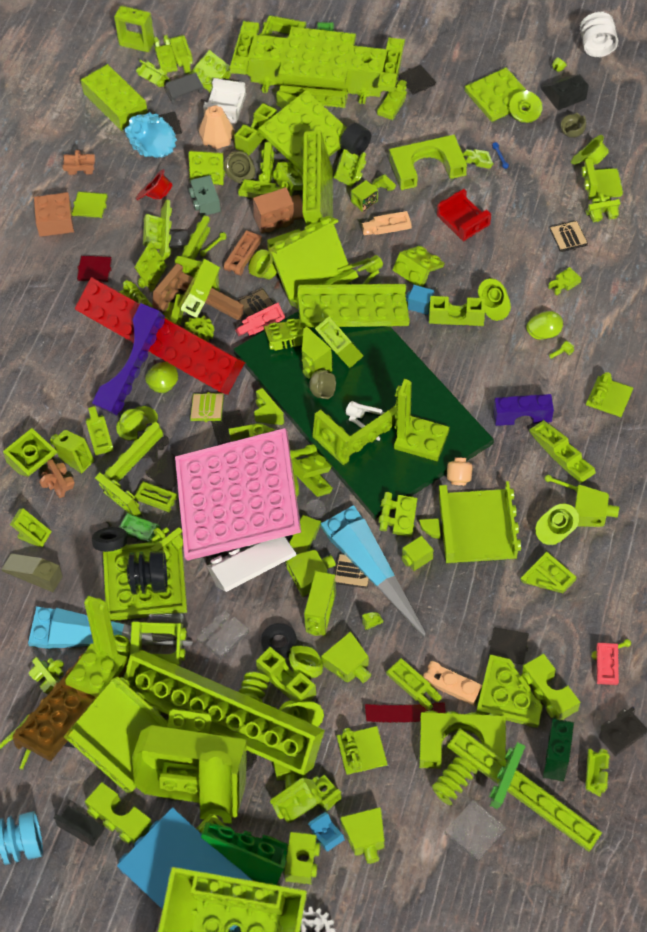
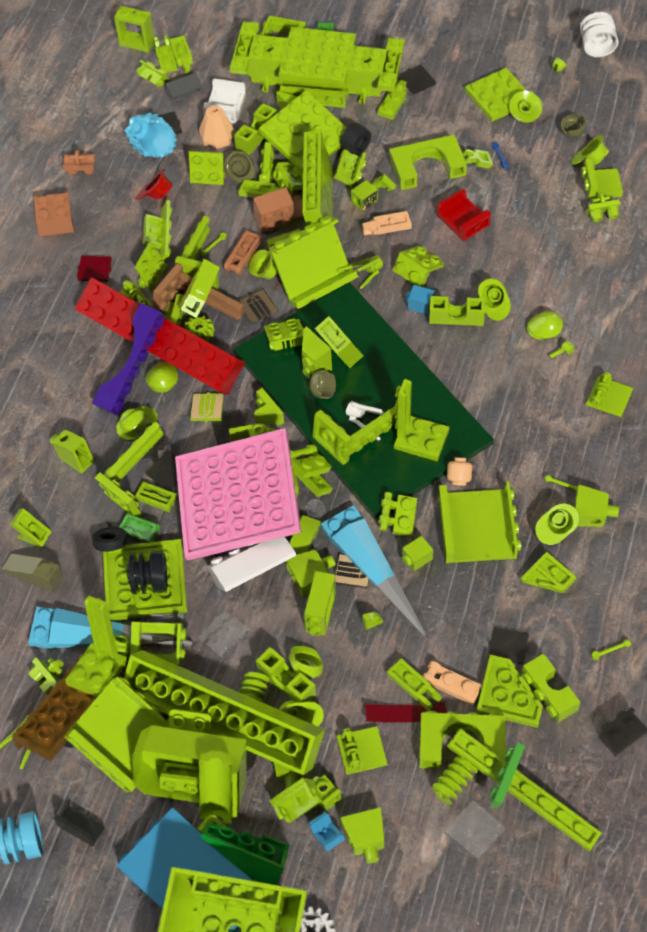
lime slope [3,428,57,477] -> none
nougat hips [39,459,74,498] -> none
lime piece [72,192,108,218] -> none
lime brick [81,64,148,131] -> none
lime arch [85,782,152,844] -> none
lime hinge [86,406,114,456] -> none
lime hips [149,527,184,560] -> none
flat silver plate [170,231,188,250] -> none
lime hinge [189,50,231,92] -> none
sand green brick [189,176,221,217] -> none
coral hinge [235,303,286,337] -> none
black tyre [261,623,297,658] -> none
lime brick [284,832,321,884] -> none
lime bracket [297,284,410,327] -> none
lime torso [321,632,371,683] -> none
lime tile [419,518,441,539] -> none
dark purple arch [493,394,554,426] -> none
lime slope [529,420,596,483] -> none
pearl dark grey slope [541,74,589,110] -> none
dark green window [543,719,574,782] -> none
lime plate [548,267,582,295] -> none
piece [550,221,588,252] -> none
lime hinge [586,749,610,797] -> none
coral plate [596,643,619,685] -> none

